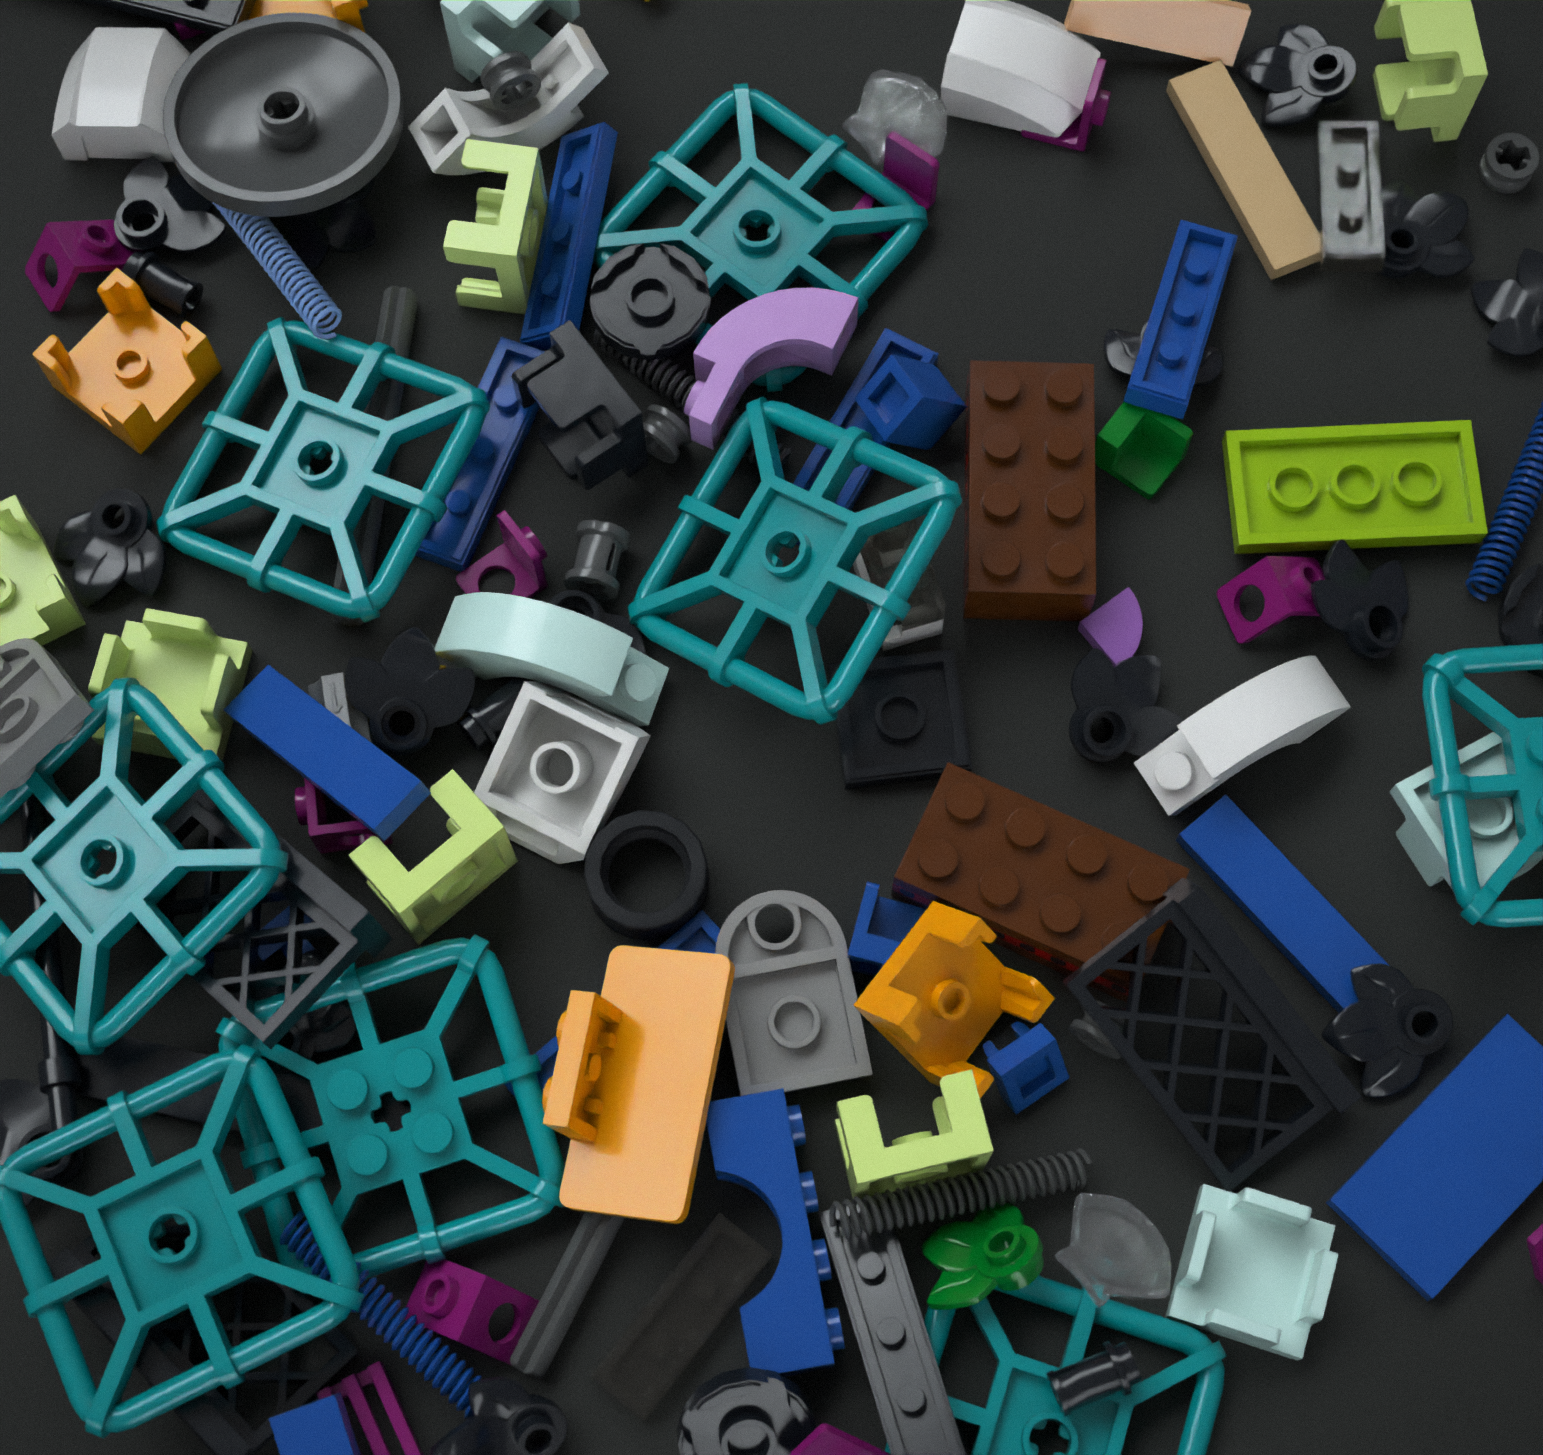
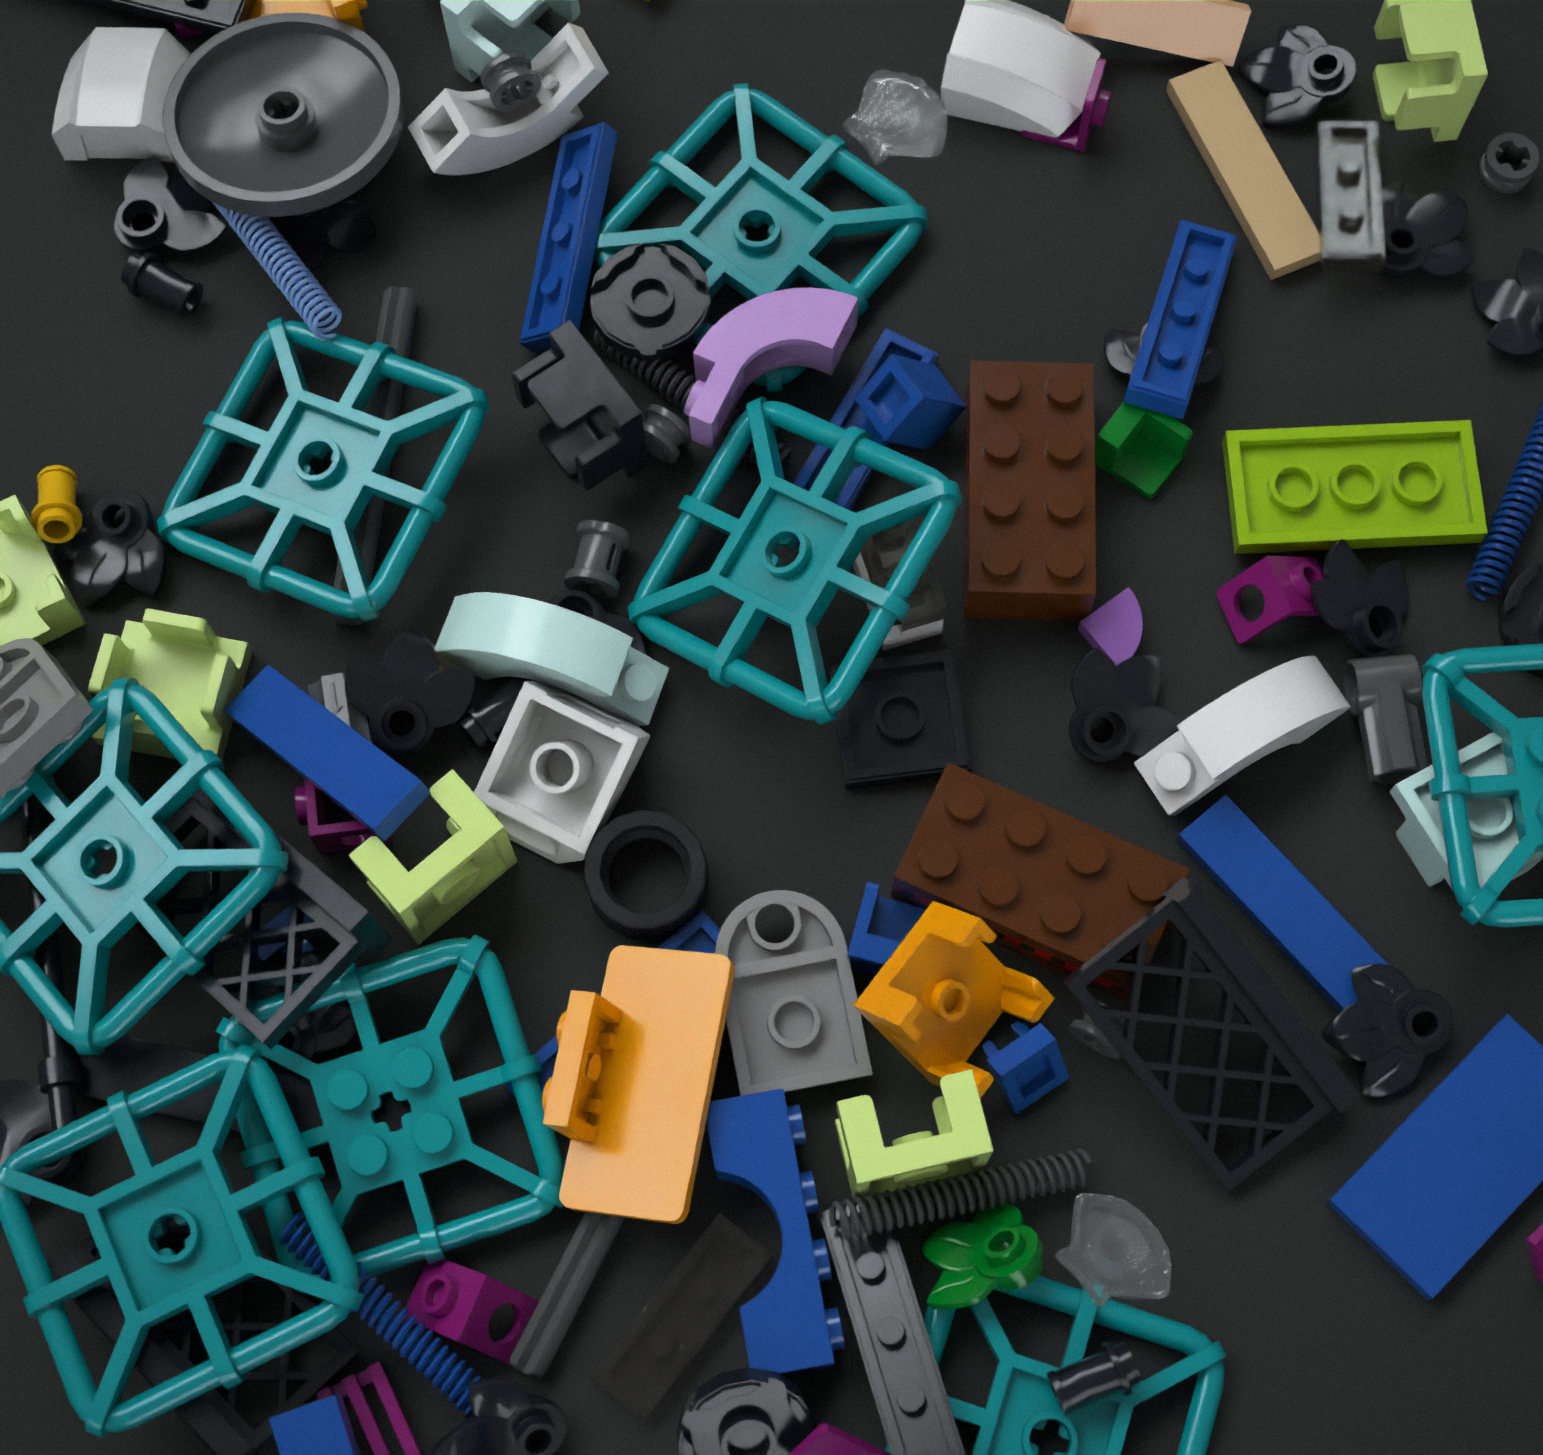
magenta bracket [25,219,135,312] -> none
light orange panel [32,268,222,455] -> none
blue tile [415,337,545,572] -> none
yellowish green panel [443,139,548,314] -> none
magenta bracket [456,510,548,599] -> none
magenta bracket [852,131,940,243] -> none
light aqua panel [1165,1184,1338,1360] -> none
none -> yellow pin [31,465,82,543]
none -> dark grey piece [1343,654,1428,784]

